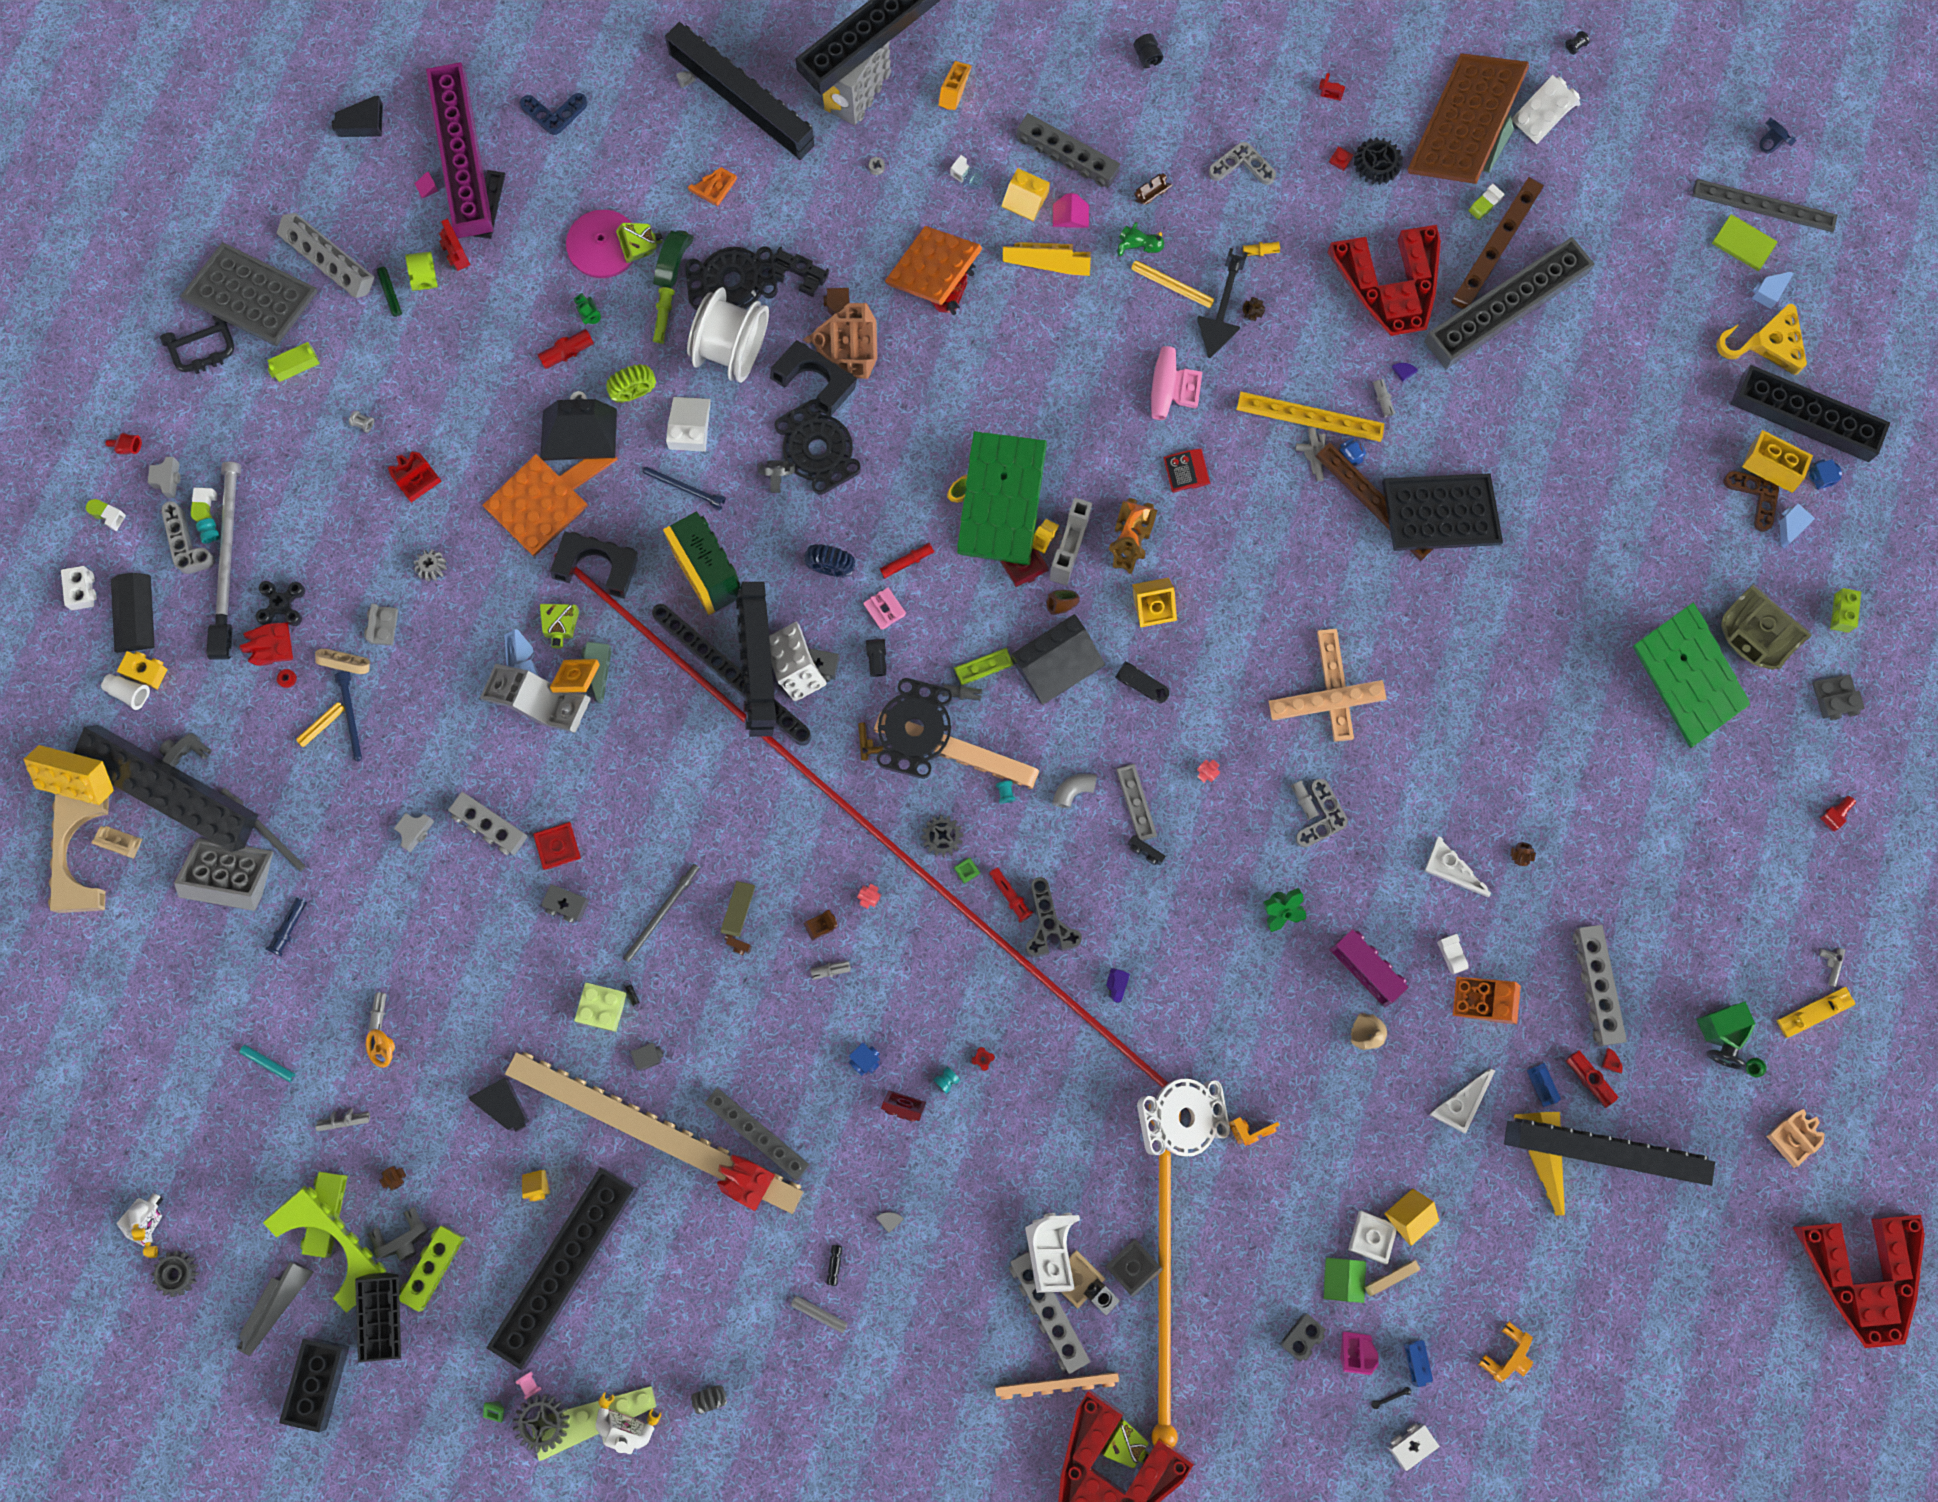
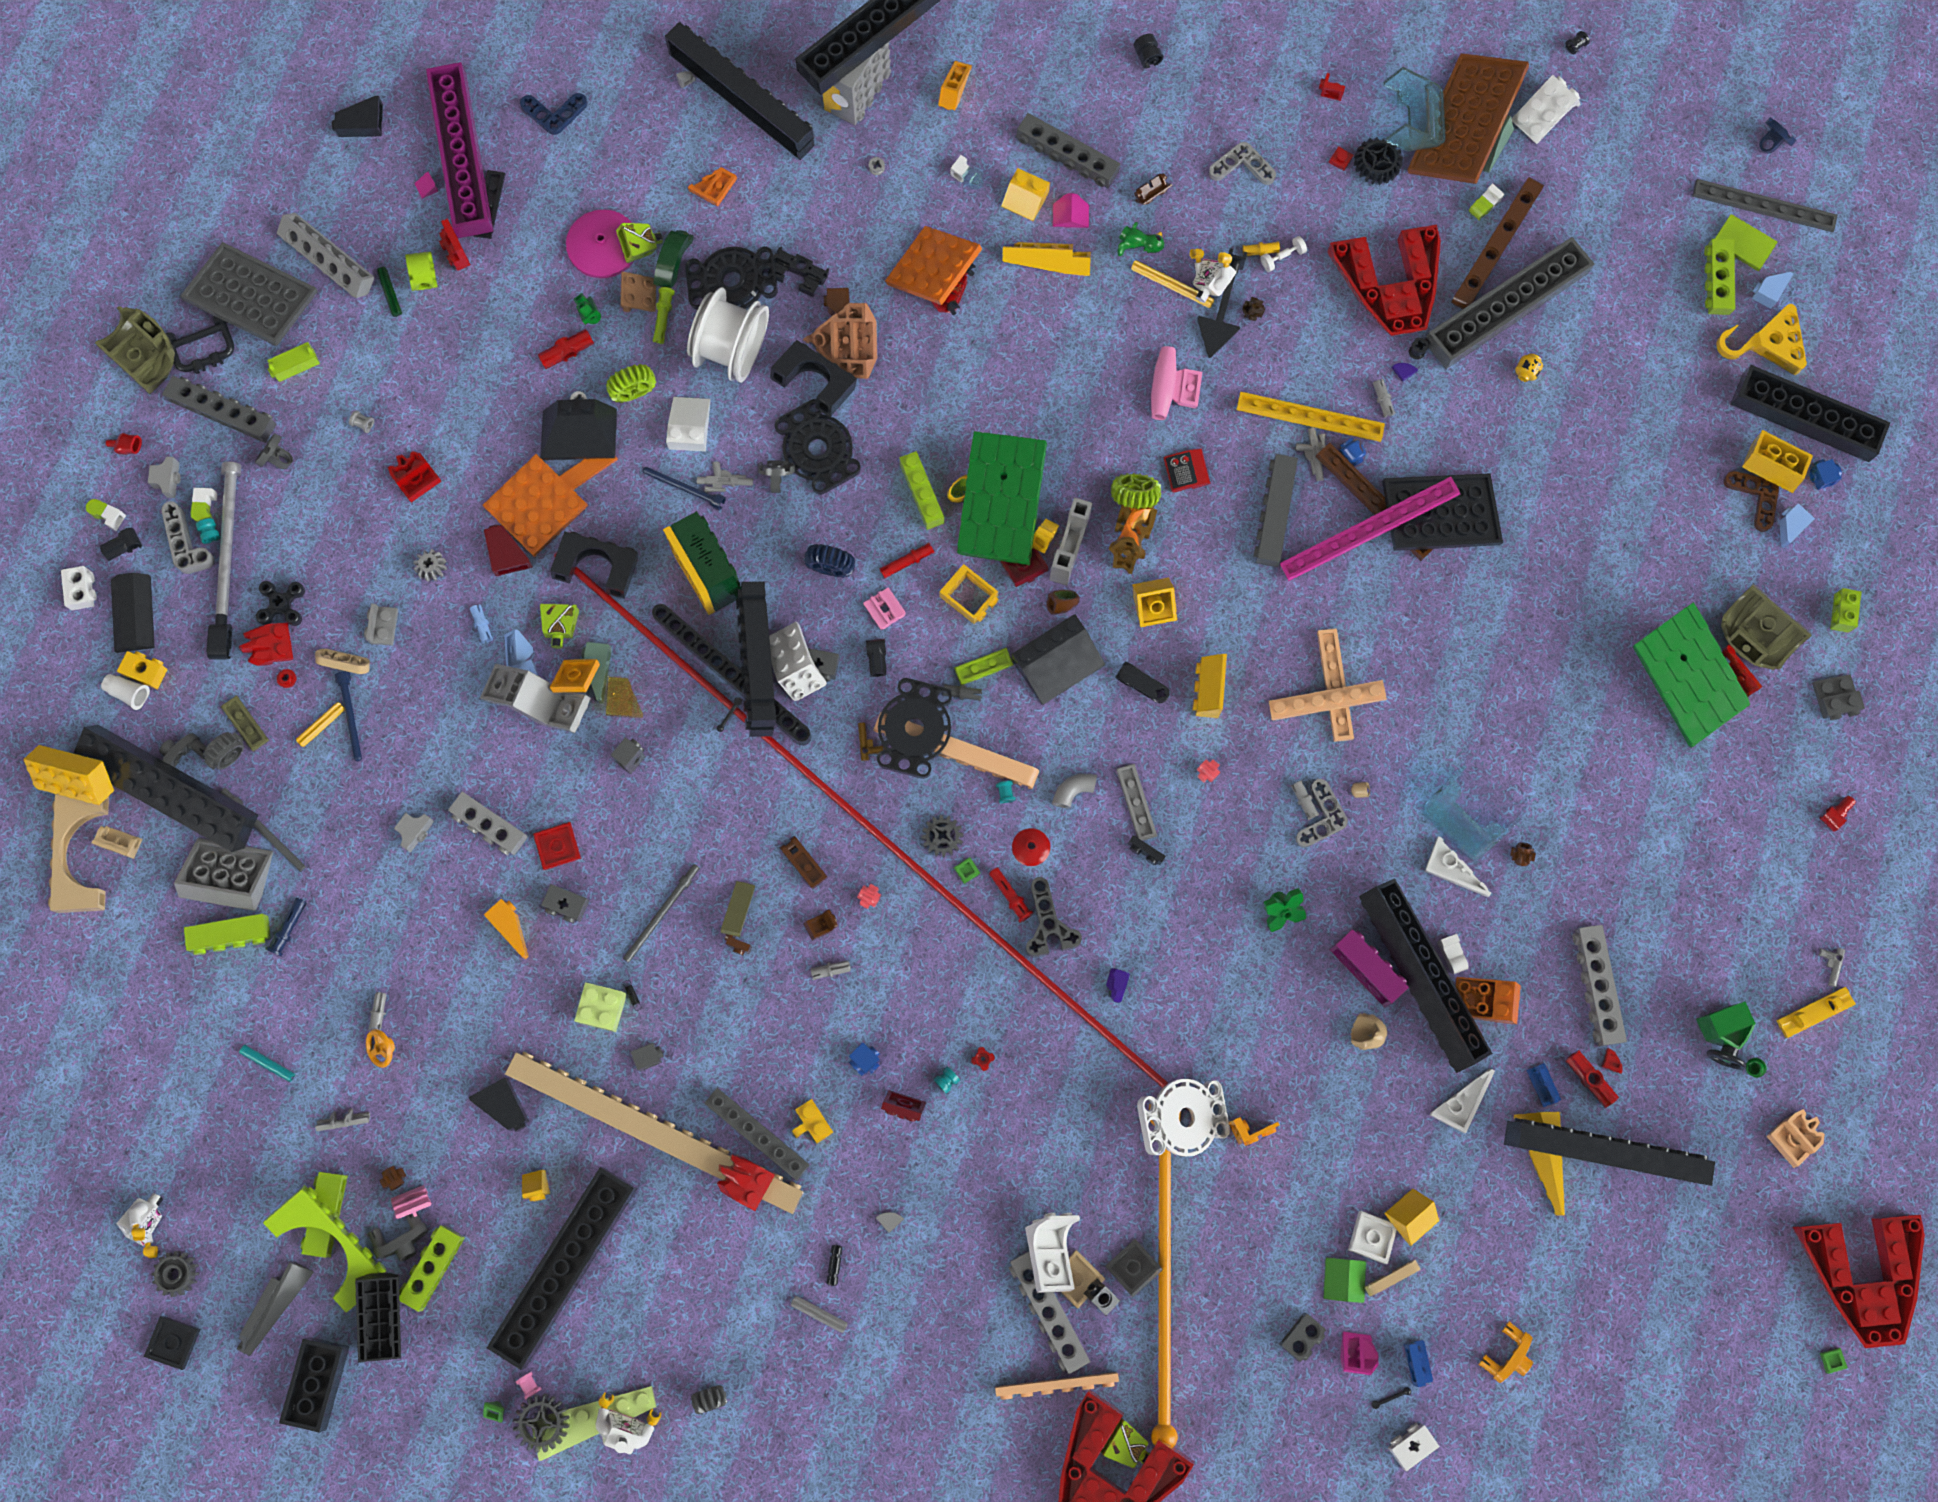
none -> olive piece [95,306,175,395]
none -> black piece [100,528,142,561]
none -> black plate [144,1316,201,1370]
none -> dark grey brick [162,376,276,443]
none -> lime brick [184,914,271,955]
none -> dark grey gear [204,732,244,770]
none -> olive tile [220,695,270,752]
none -> dark grey tile [255,433,293,469]
none -> bright pink piece [391,1185,432,1219]
none -> light blue pin [470,604,493,644]
none -> dark red slope [483,525,533,576]
none -> light orange slope [484,899,529,959]
none -> clear yellow wing [606,677,643,718]
none -> dark grey brick [611,737,645,774]
none -> medium nougat hinge [620,271,656,312]
none -> light grey piece [697,462,753,493]
none -> black hinge [717,697,742,732]
none -> reddish brown plate [779,836,828,890]
none -> yellow plate [792,1099,833,1144]
none -> lime brick [899,451,944,530]
none -> yellow window [939,564,999,624]
none -> red dish [1012,828,1050,866]
none -> lime gear [1111,473,1161,510]
none -> white torso [1189,249,1236,303]
none -> yellow slope [1192,654,1227,718]
none -> dark grey brick [1253,454,1298,567]
none -> white wheel [1260,236,1307,272]
none -> dark pink plate [1280,477,1460,581]
none -> tan piece [1351,782,1370,798]
none -> black brick [1359,878,1493,1073]
none -> clear light blue windscreen [1383,67,1446,151]
none -> black bush [1409,338,1428,360]
none -> clear light blue windscreen [1422,764,1521,860]
none -> yellow head [1515,353,1543,382]
none -> lime brick [1704,239,1735,315]
none -> red plate [1722,645,1763,697]
none -> bright green tile [1820,1347,1848,1374]

